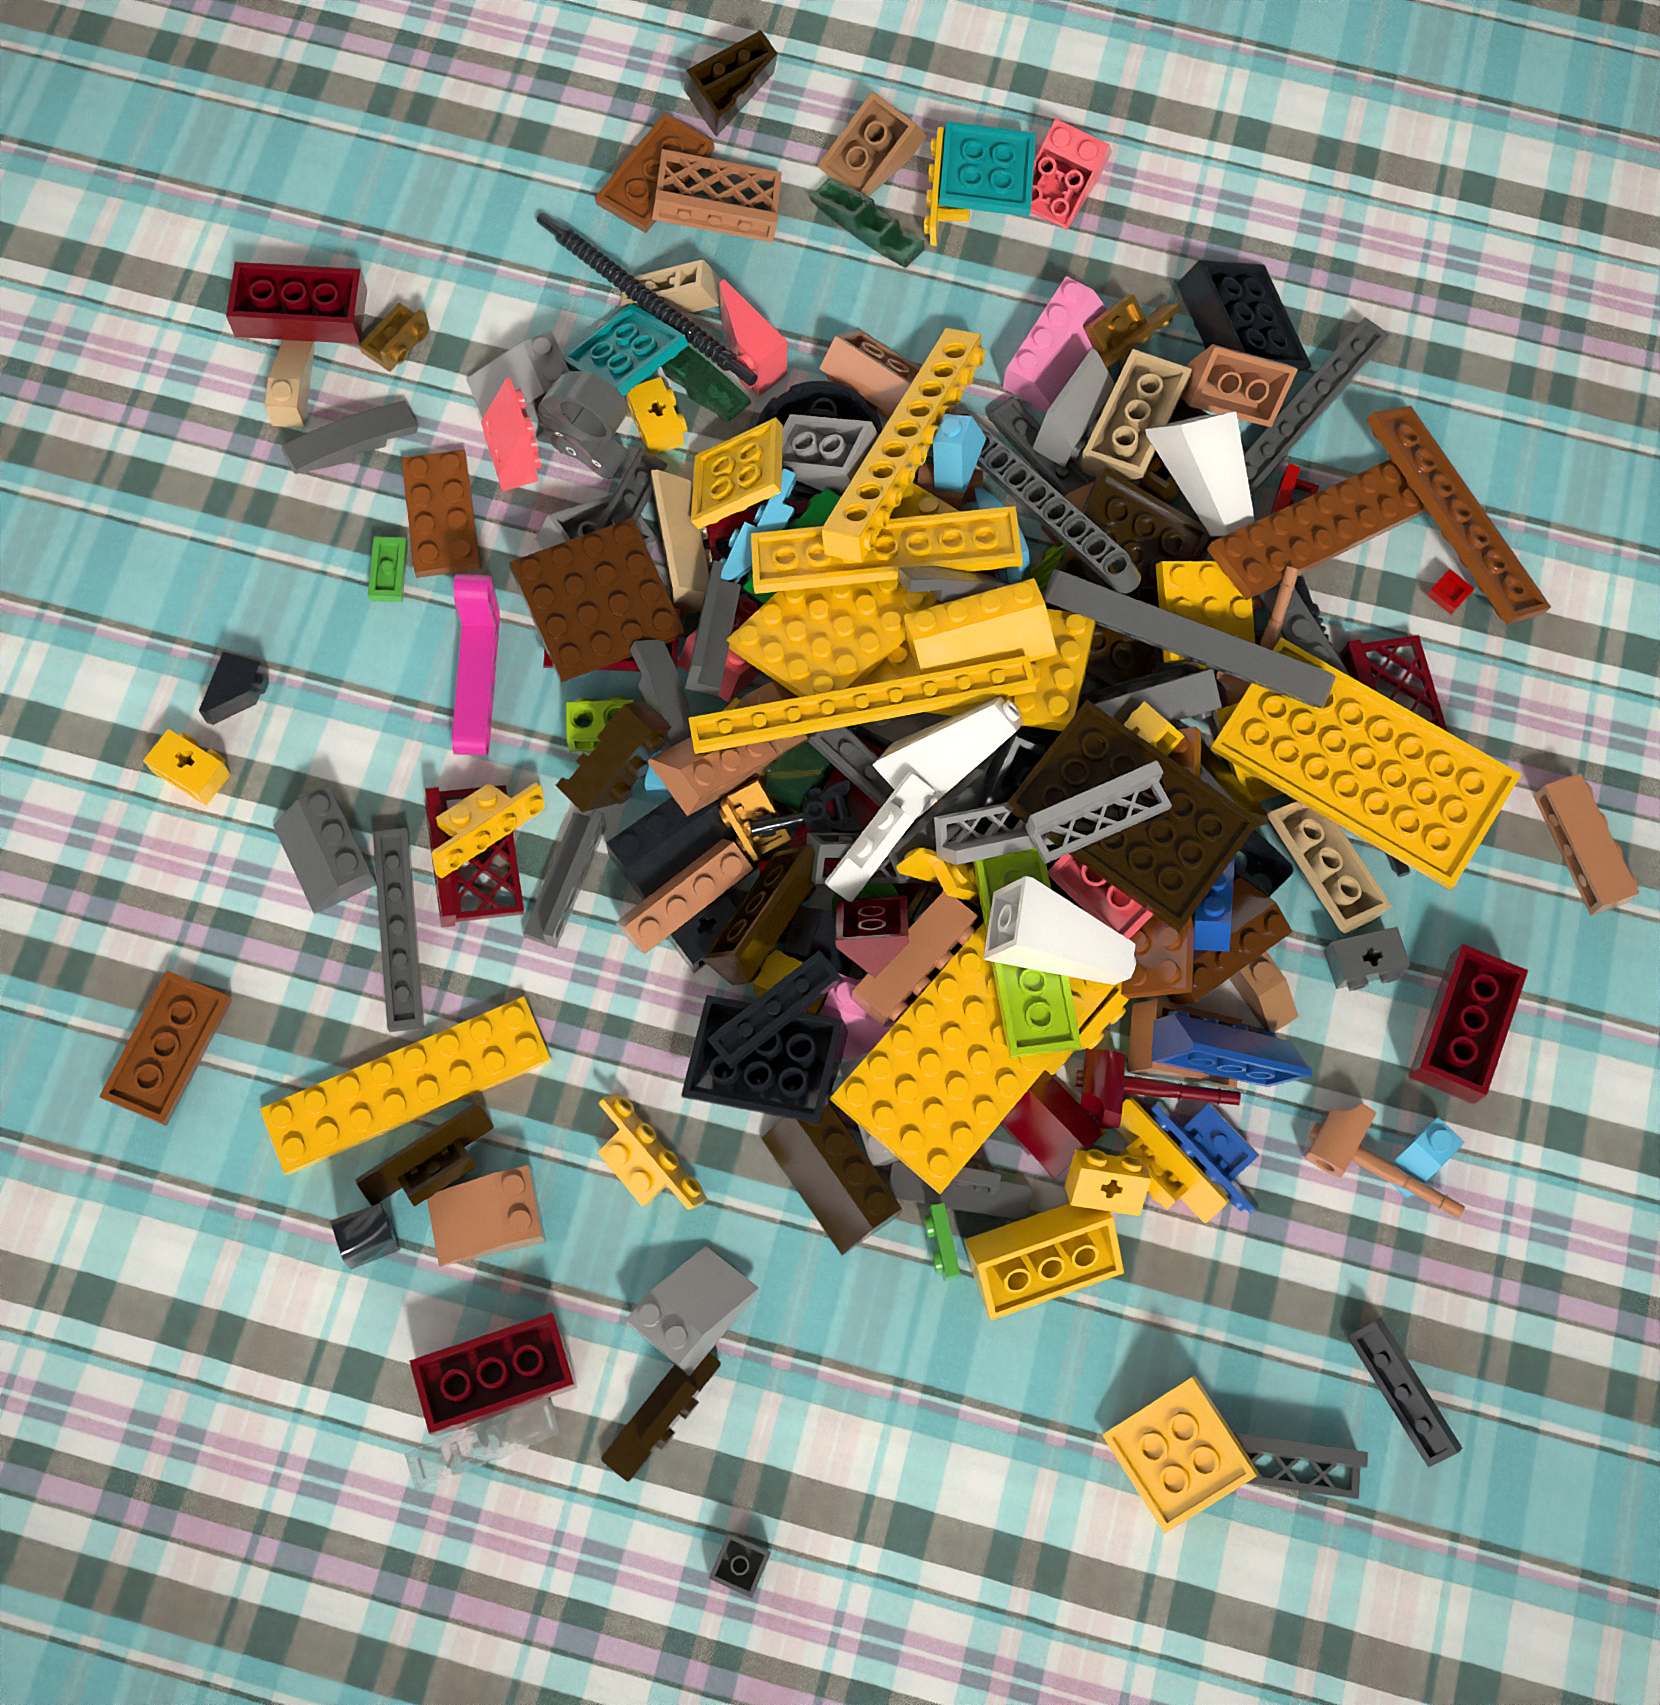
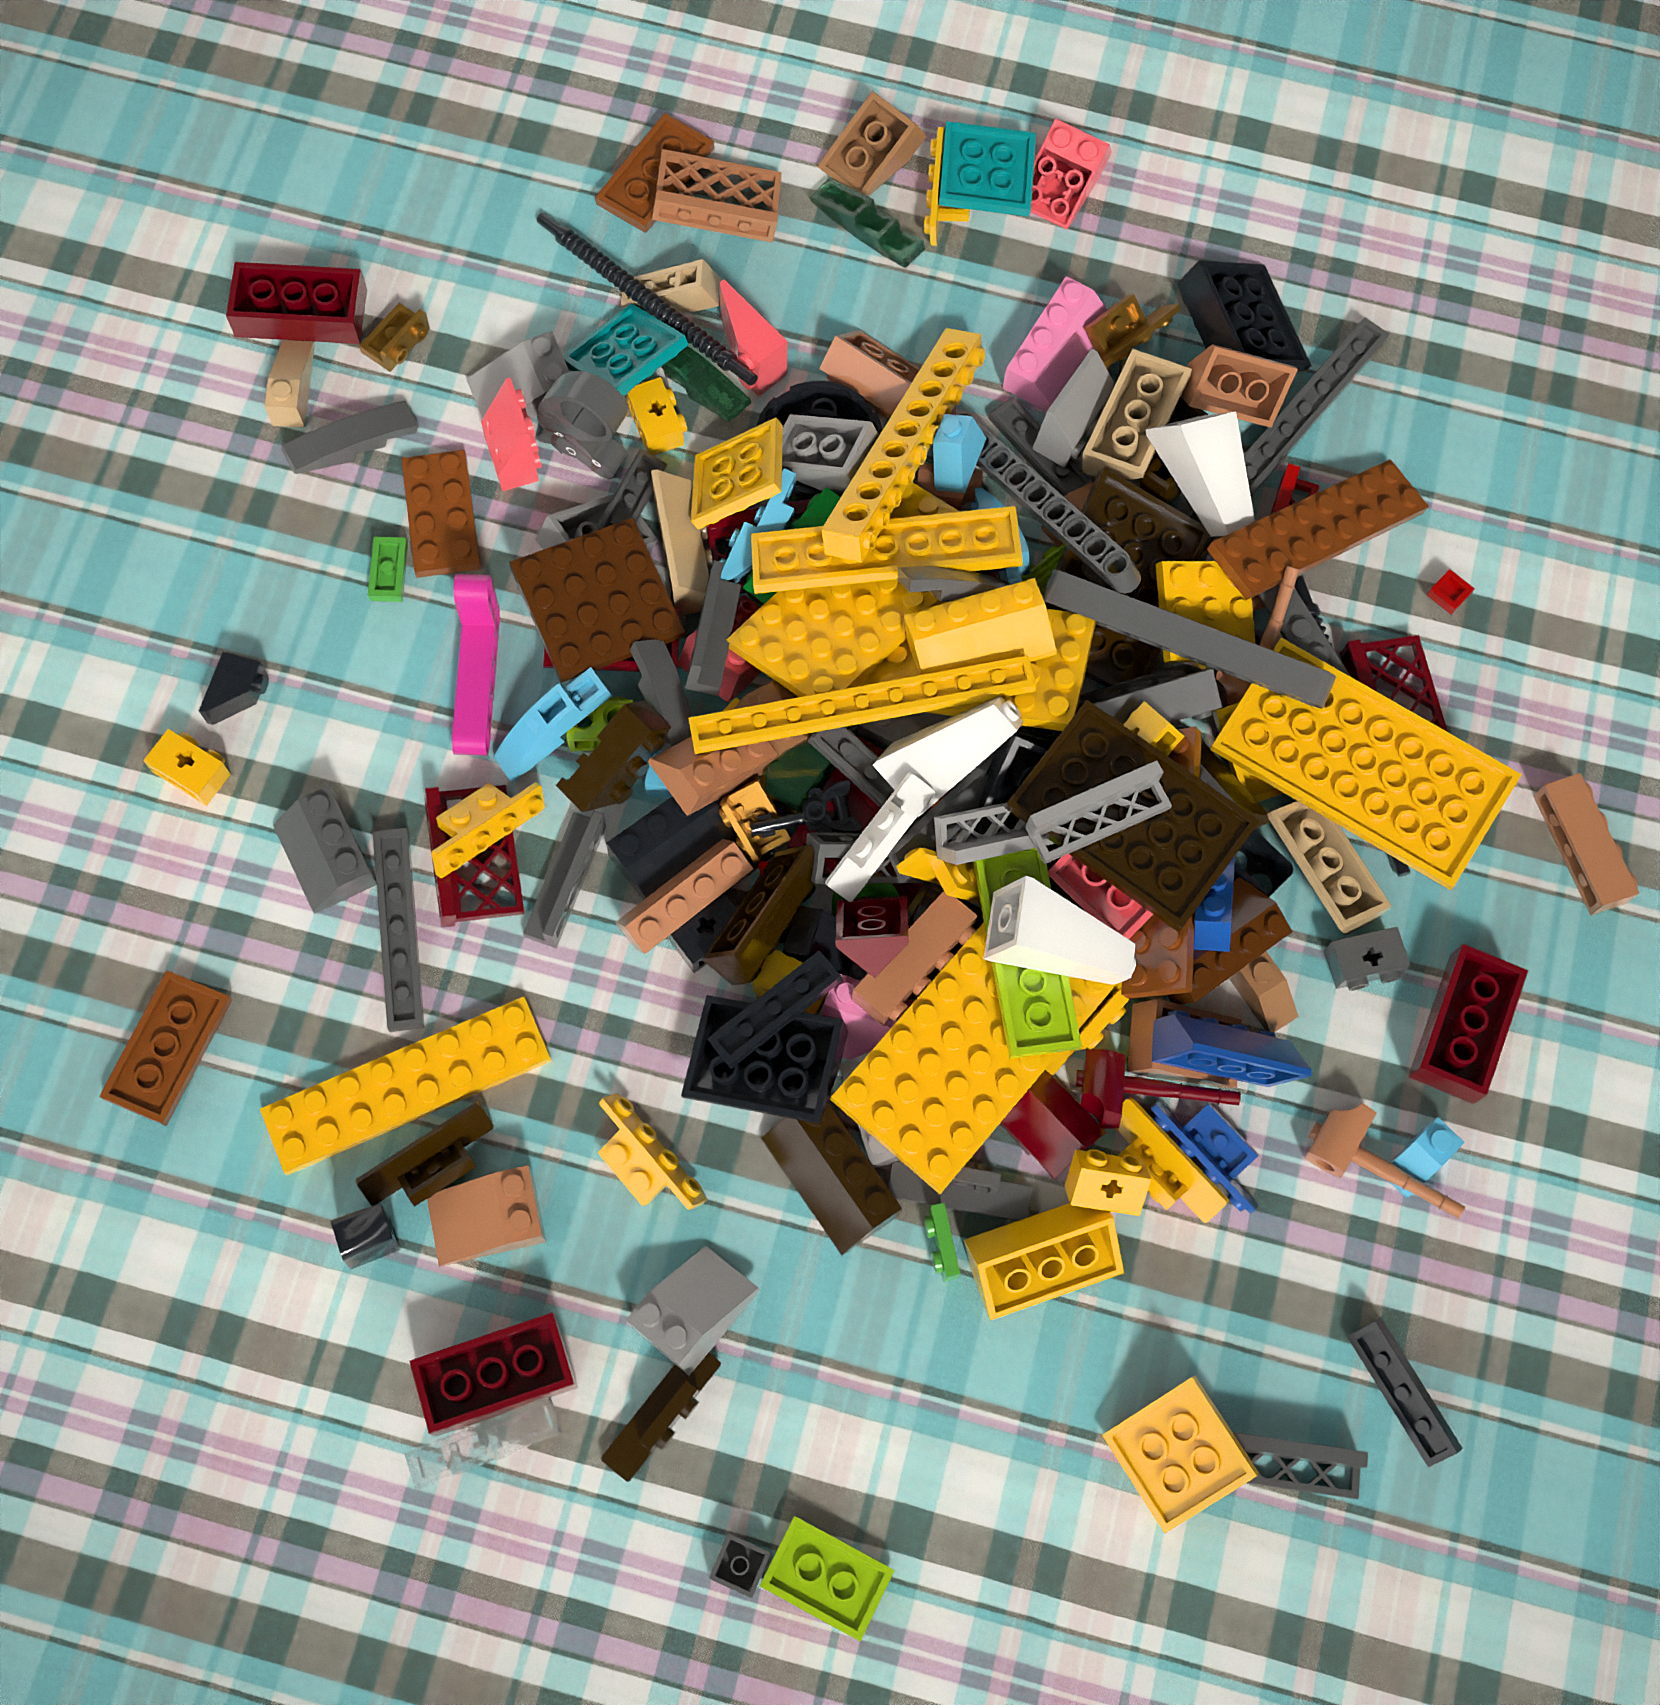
dark brown wedge [684,30,778,137] -> none
dark orange plate [1366,406,1551,625] -> none
none -> medium azure slope [494,667,613,783]
none -> lime plate [760,1516,895,1642]

